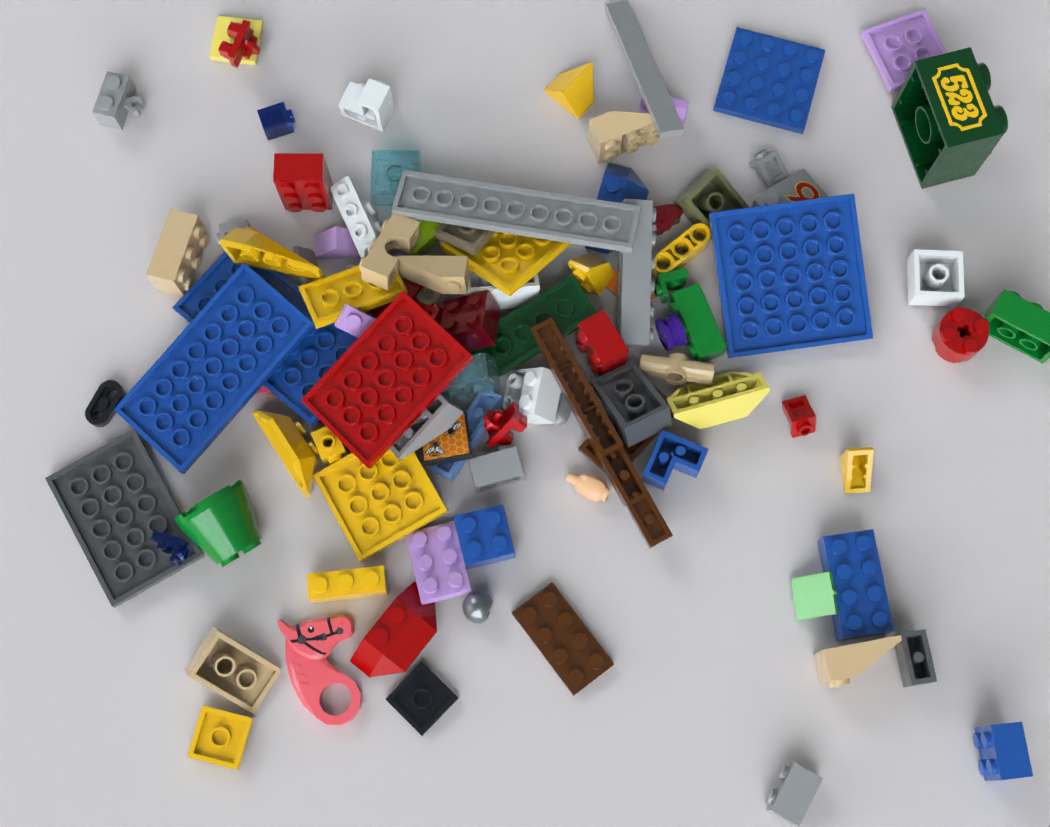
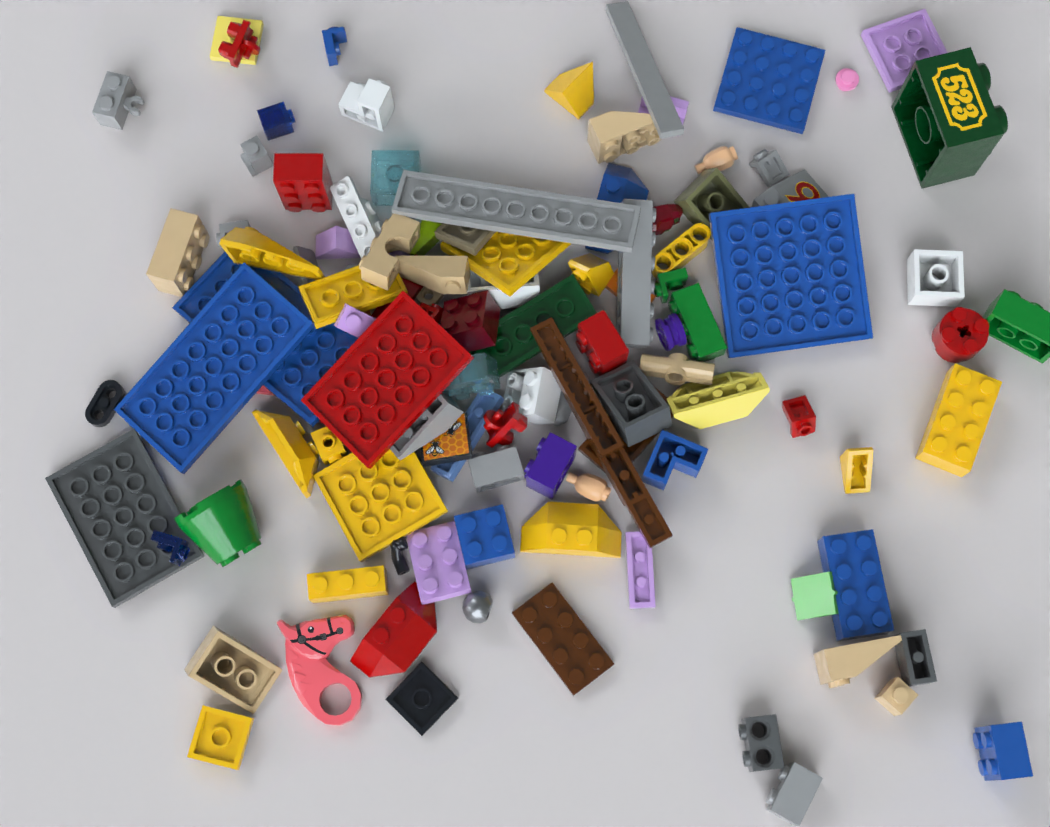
none -> light grey brick [240,136,273,177]
none -> blue bracket [322,27,347,66]
none -> black arm [390,537,410,575]
none -> yellow wedge [520,501,622,558]
none -> dark purple brick [524,432,577,500]
none -> lavender plate [625,531,656,609]
none -> light nougat plant [695,146,738,174]
none -> dark grey brick [738,714,784,772]
none -> bright pink plate [835,68,859,91]
none -> tan brick [874,677,918,716]
none -> yellow brick [915,363,1002,477]

